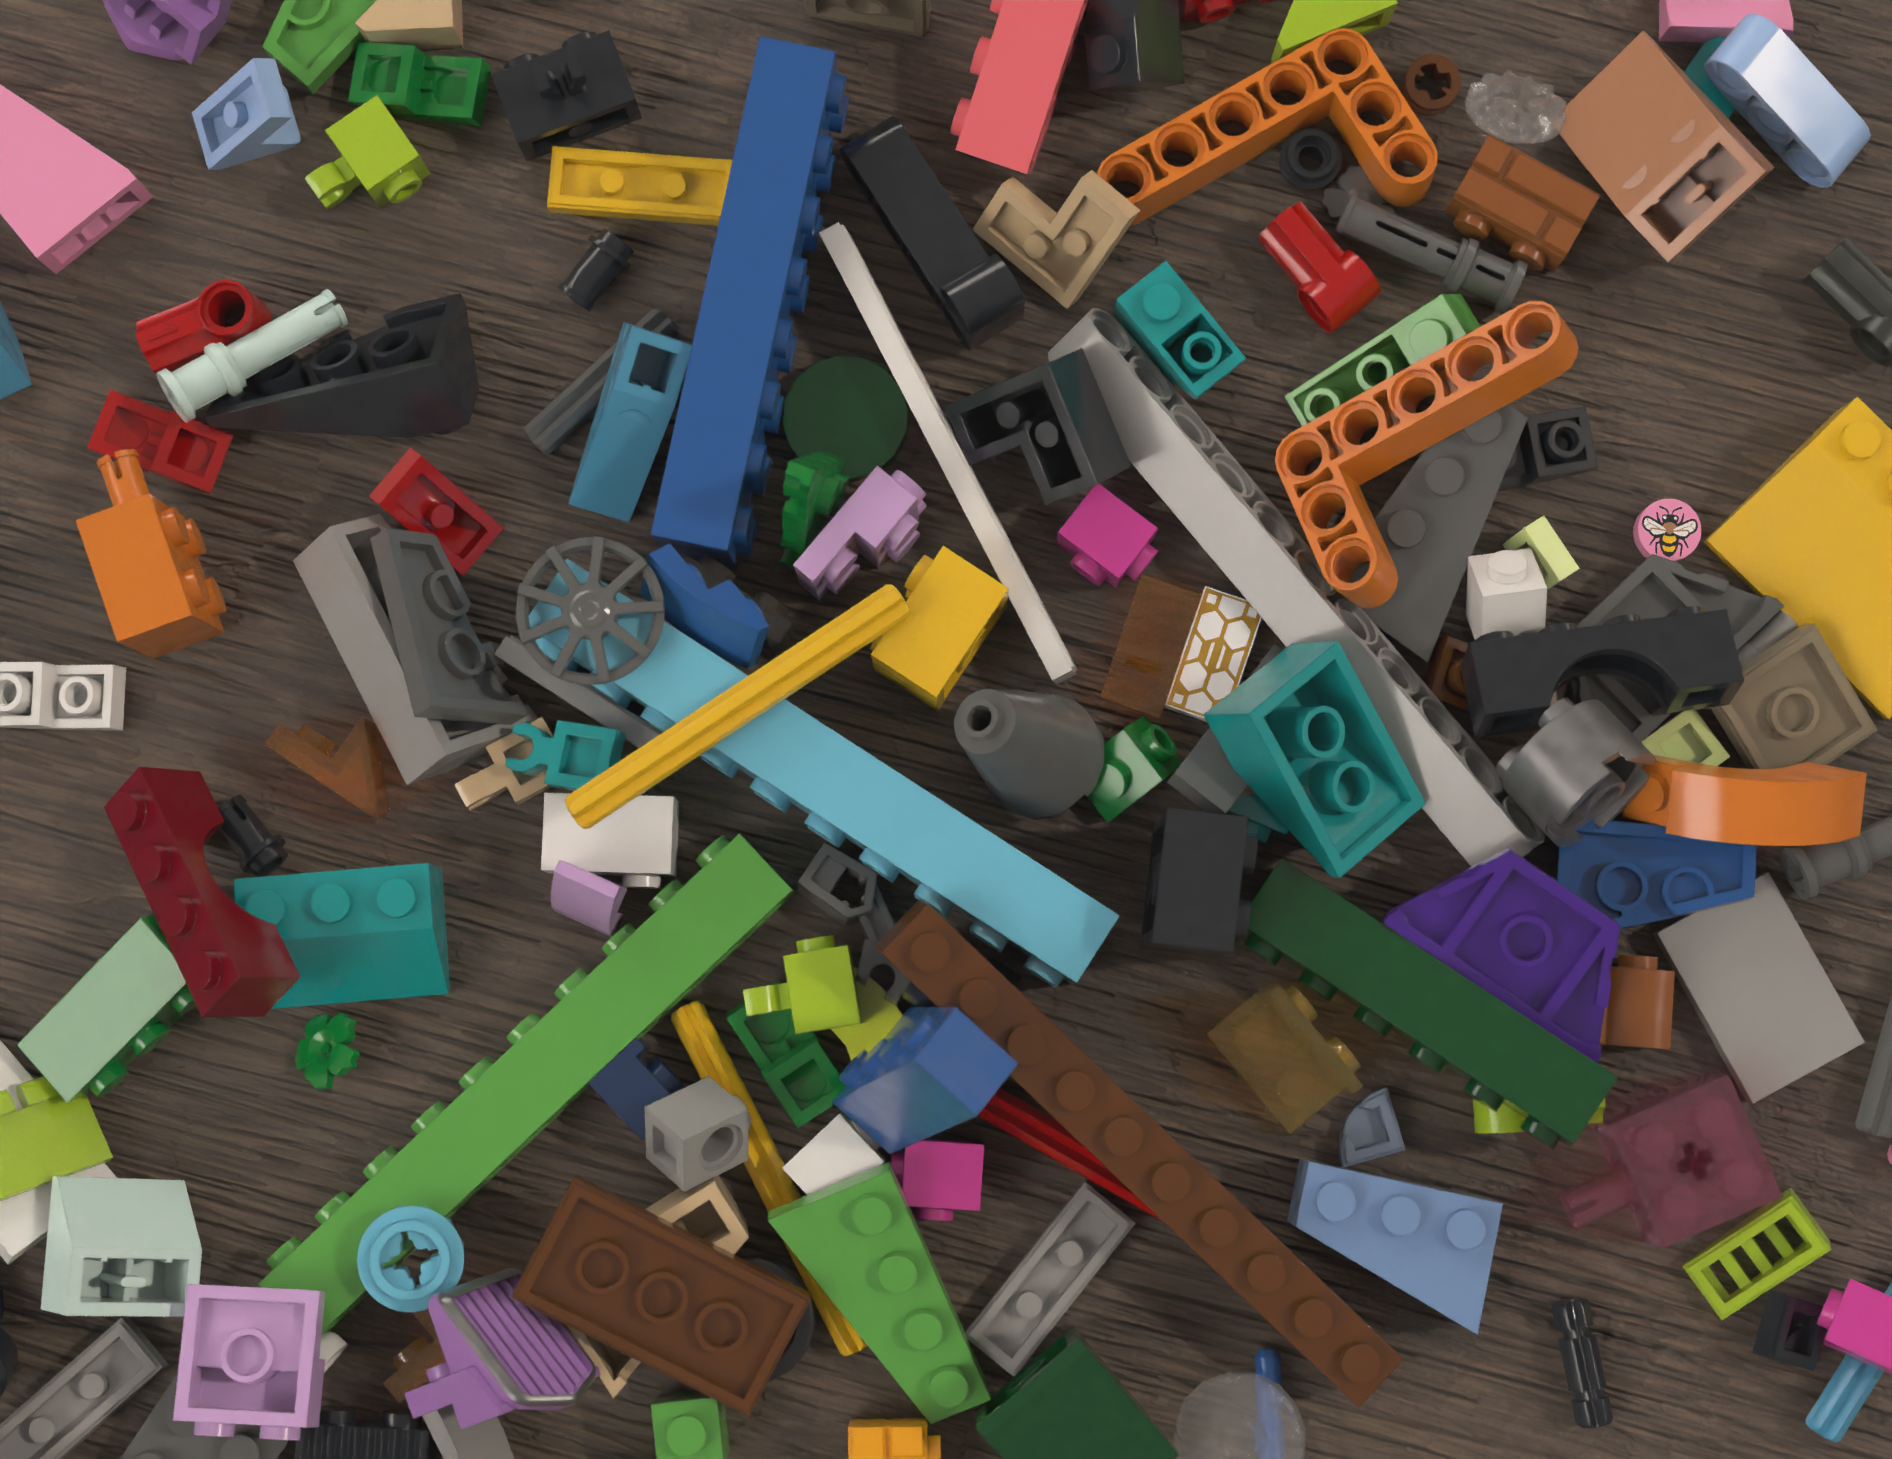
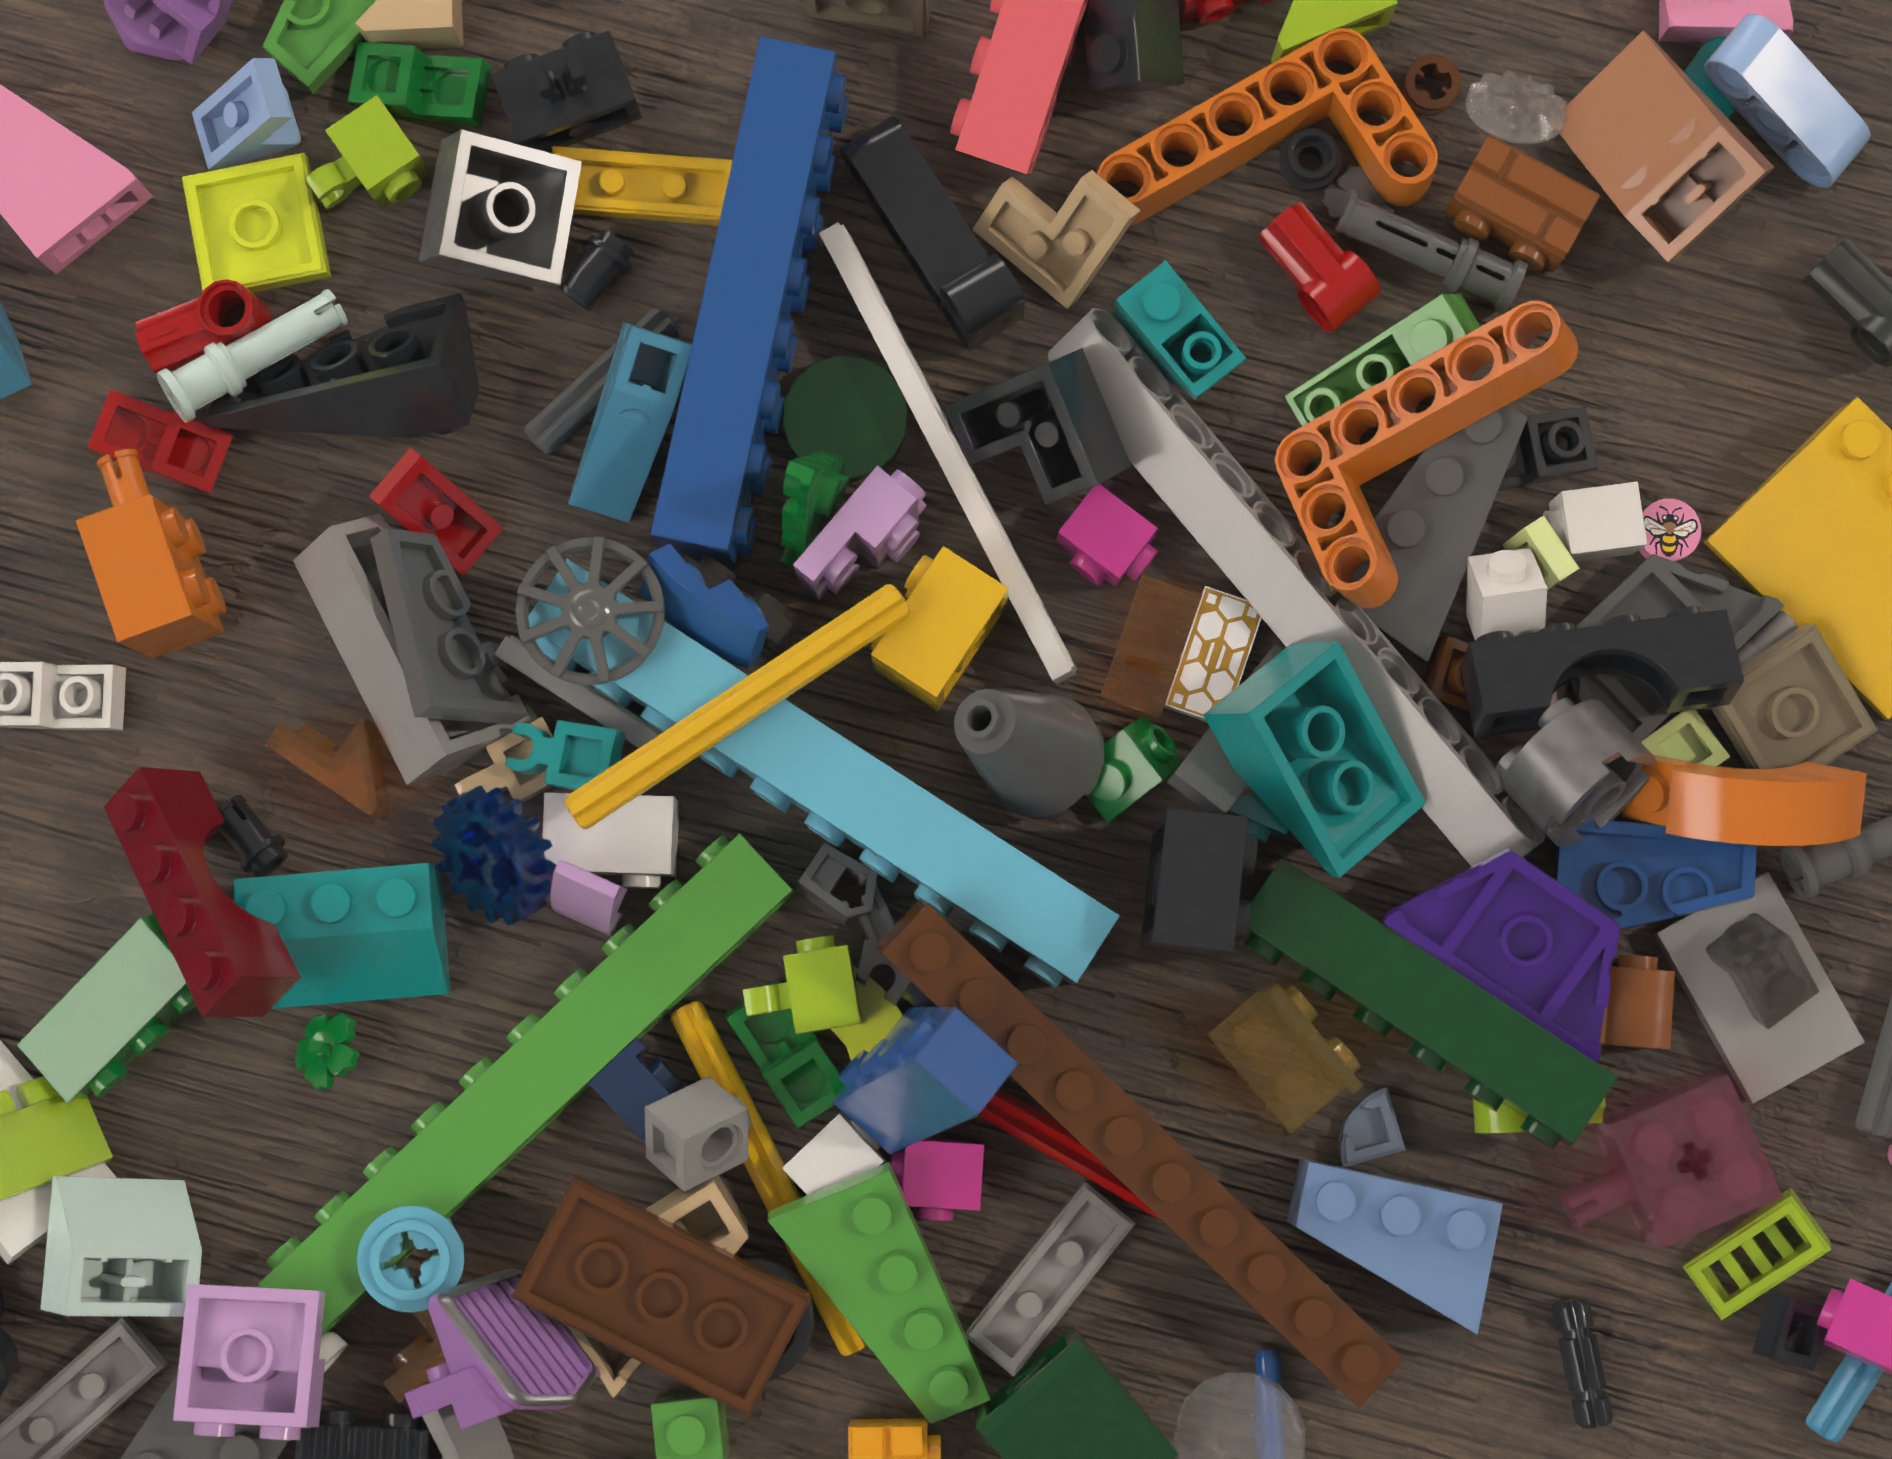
none -> neon yellow tile [182,153,331,293]
none -> dark grey slope [418,129,582,286]
none -> clear blue gear [432,785,557,926]
none -> white brick [1543,481,1647,562]
none -> clear smoke bracket [1705,913,1820,1030]

